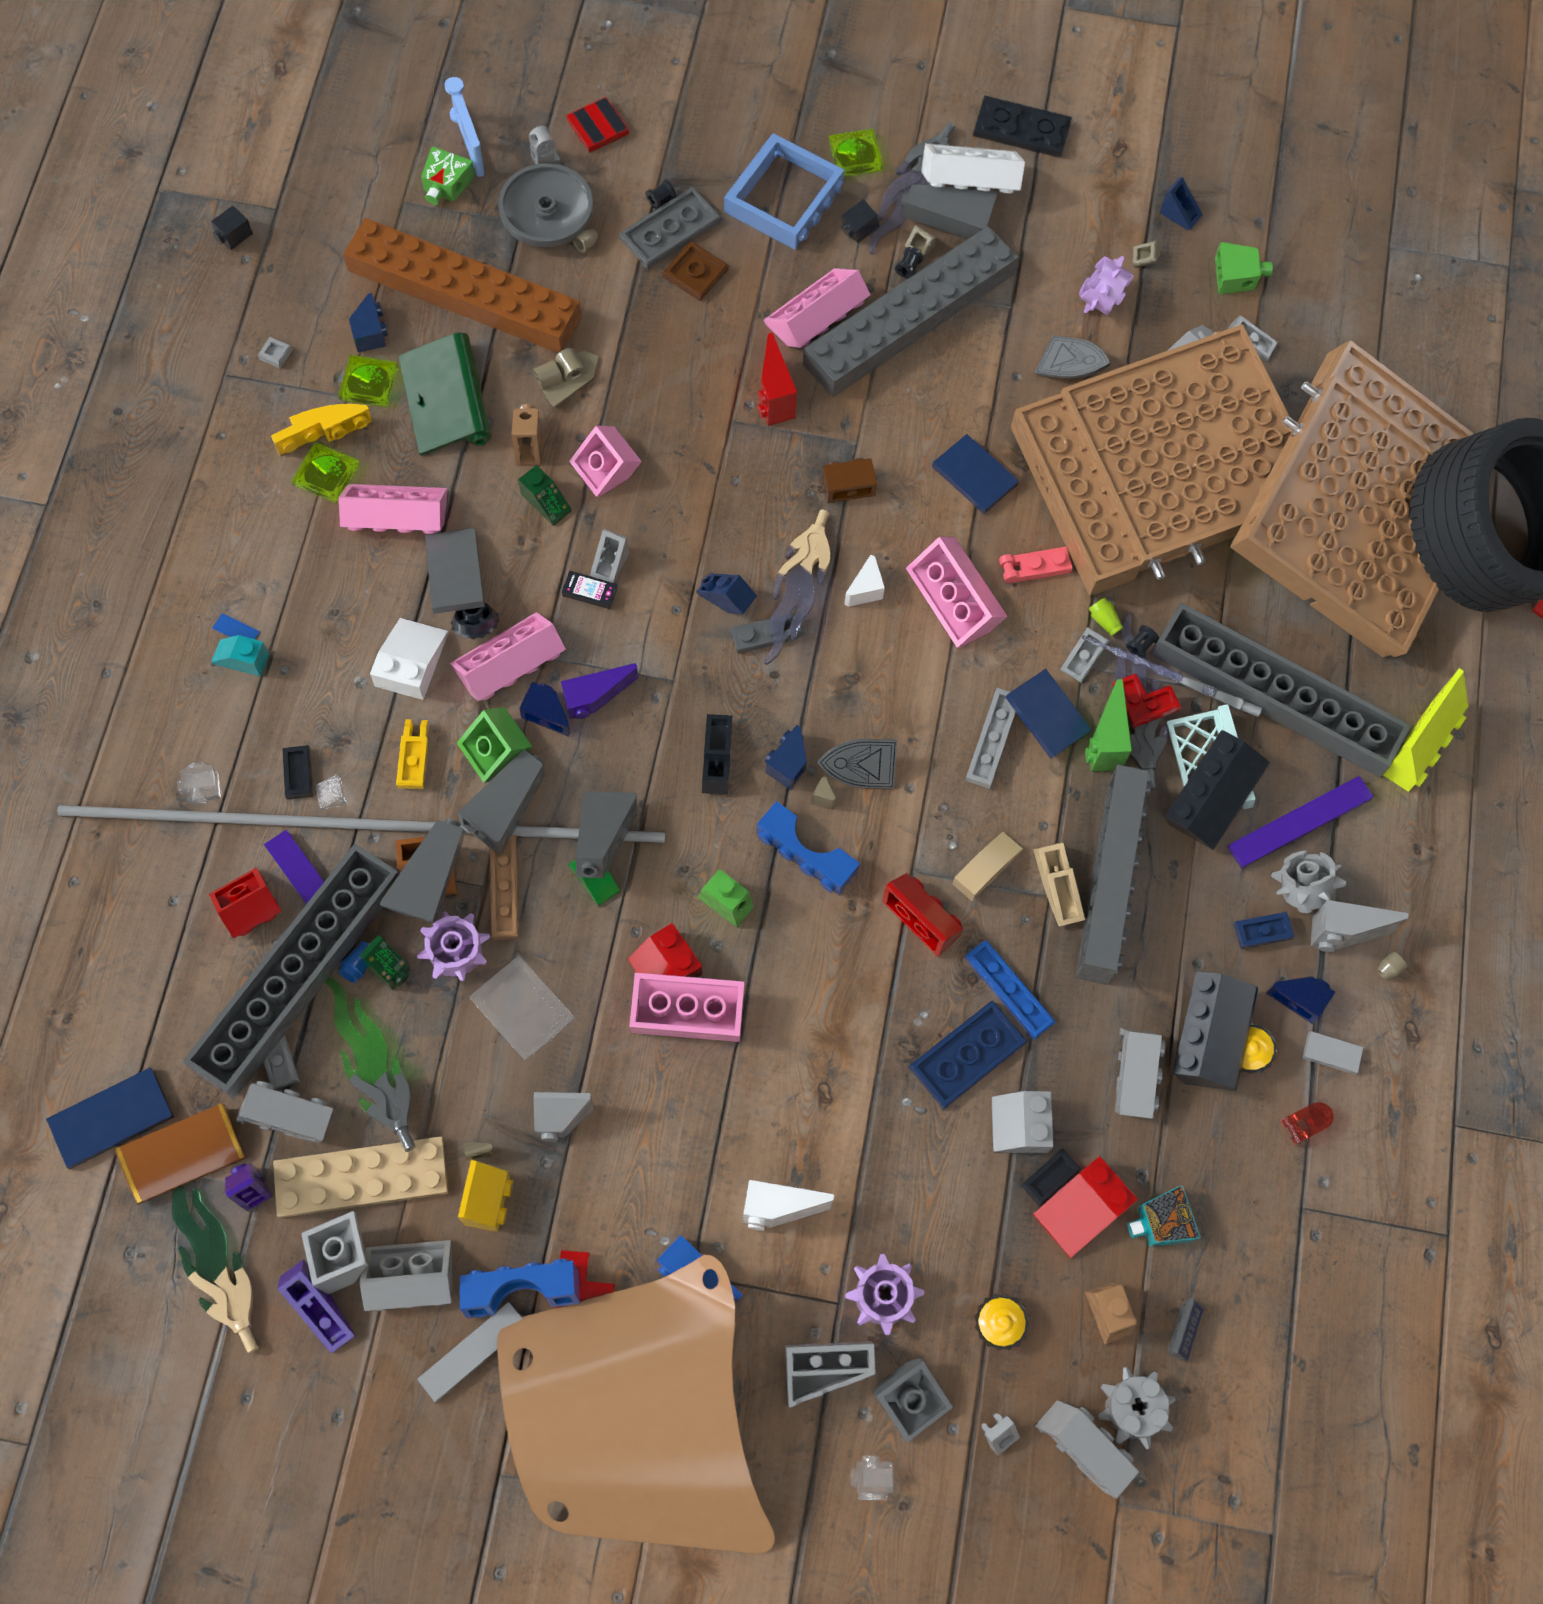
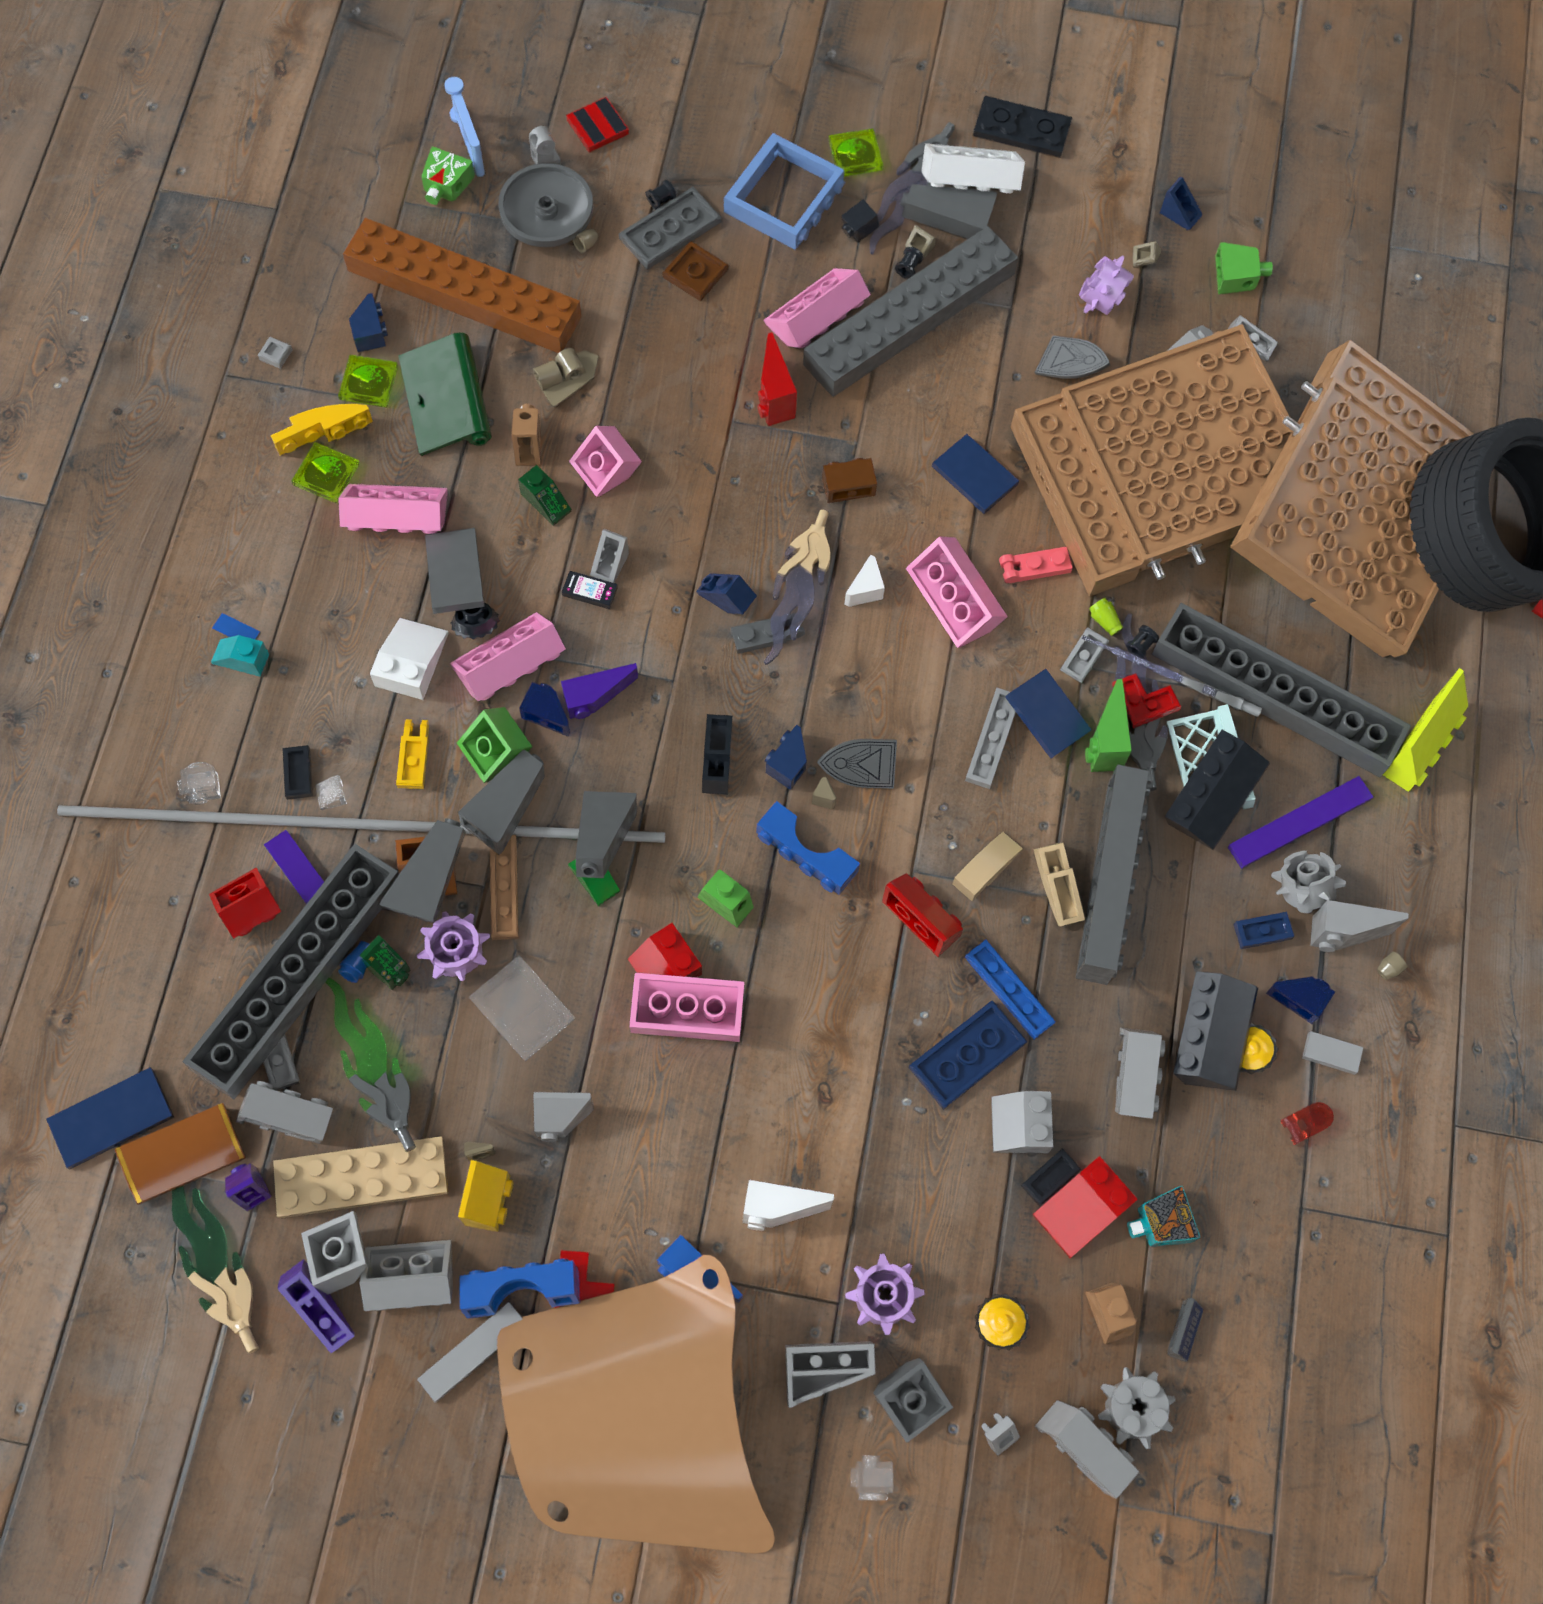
black brick [211,205,253,250] -> none

